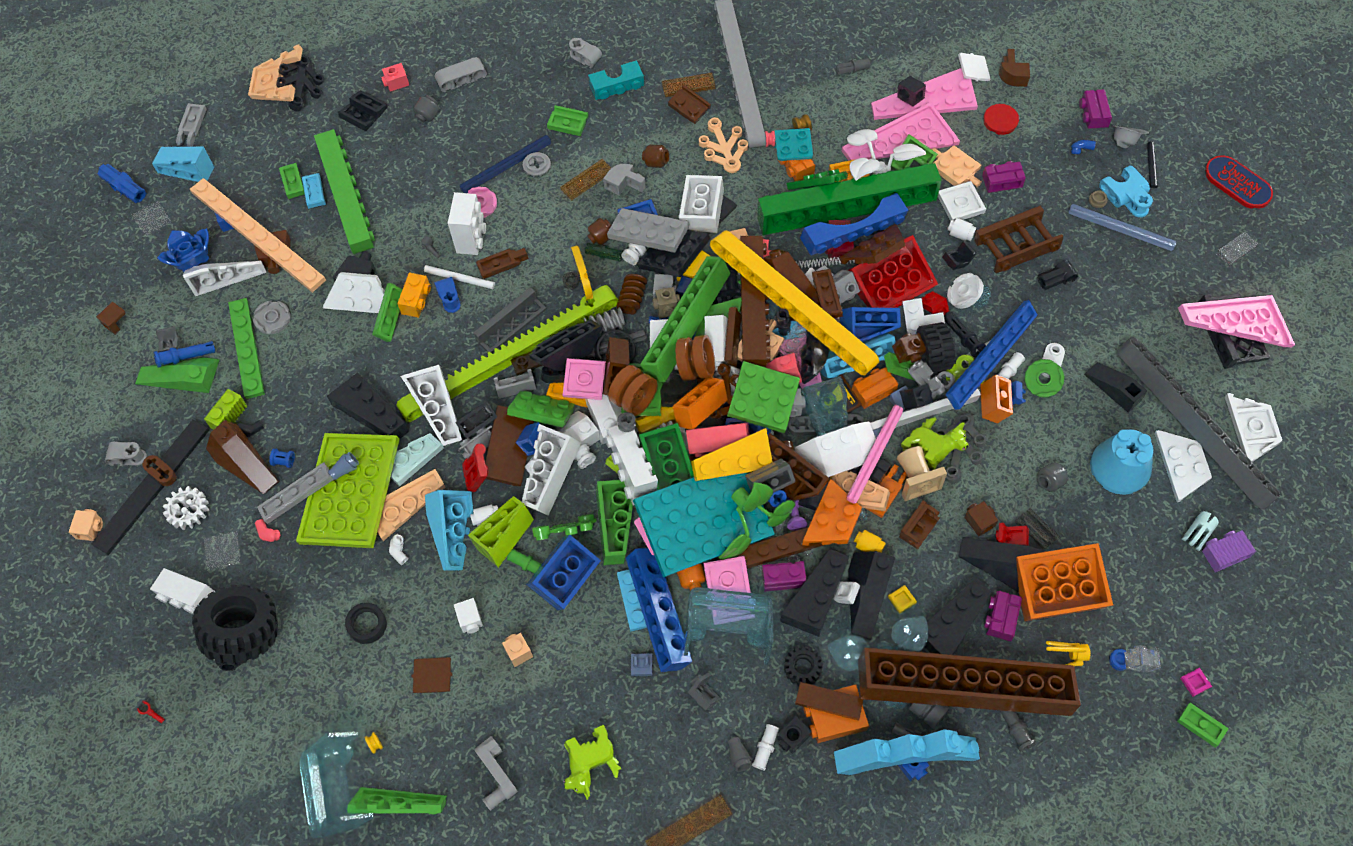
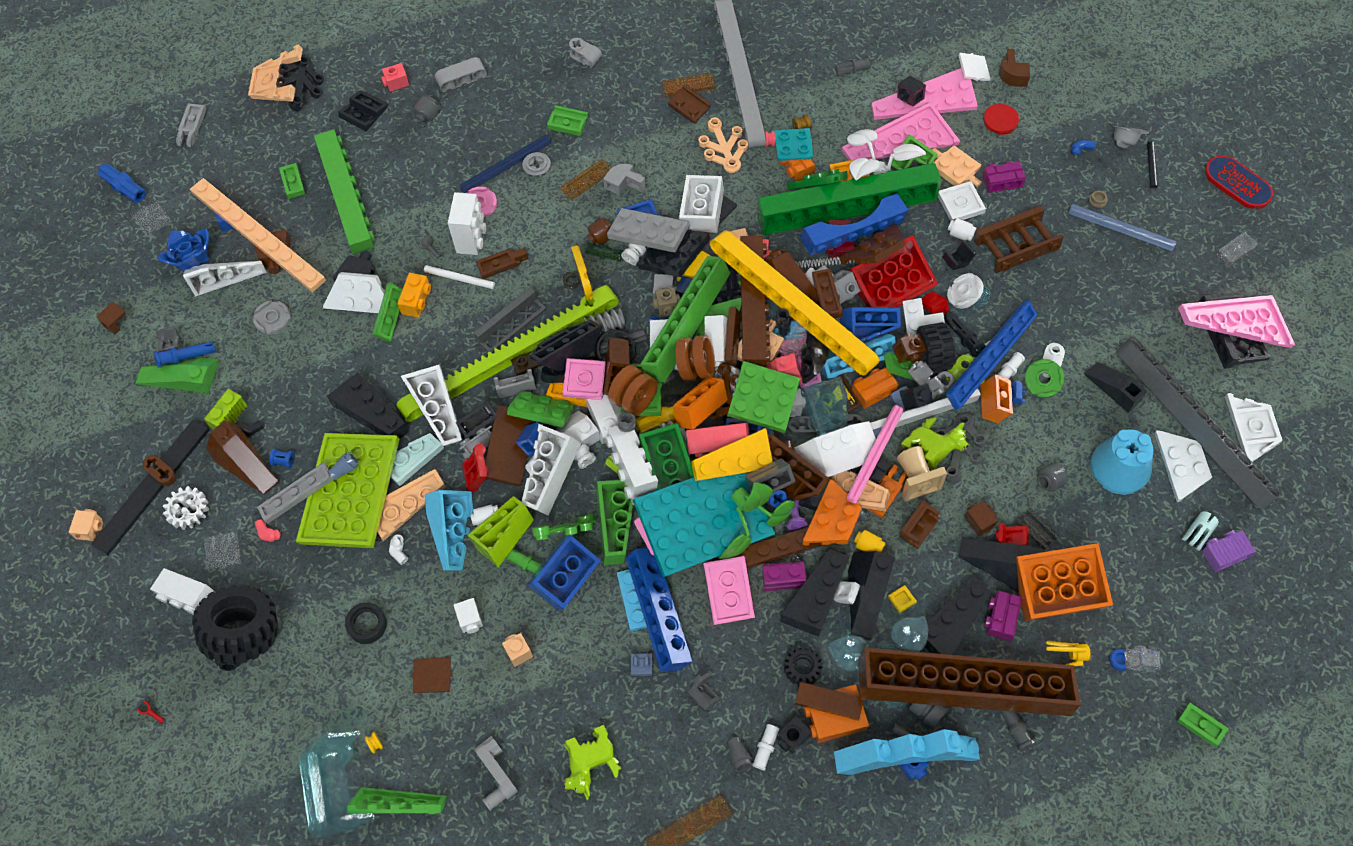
light grey piece [105,442,147,466] -> none
medium azure wedge [152,146,214,182] -> none
bright green plate [228,298,265,399] -> none
medium azure plate [302,173,326,209] -> none
blue piece [434,277,460,313] -> none
teal arch [588,60,644,100] -> none
reddish brown piece [617,274,647,315] -> none
reddish brown head [642,144,669,168] -> none
orange head [677,563,706,592] -> none
clear light blue windscreen [684,587,773,665] -> none
black piece [1037,260,1078,290] -> none
magenta brick [1079,89,1112,129] -> none
medium azure piece [1099,165,1153,217] -> none
dark pink tile [1180,668,1212,697] -> none

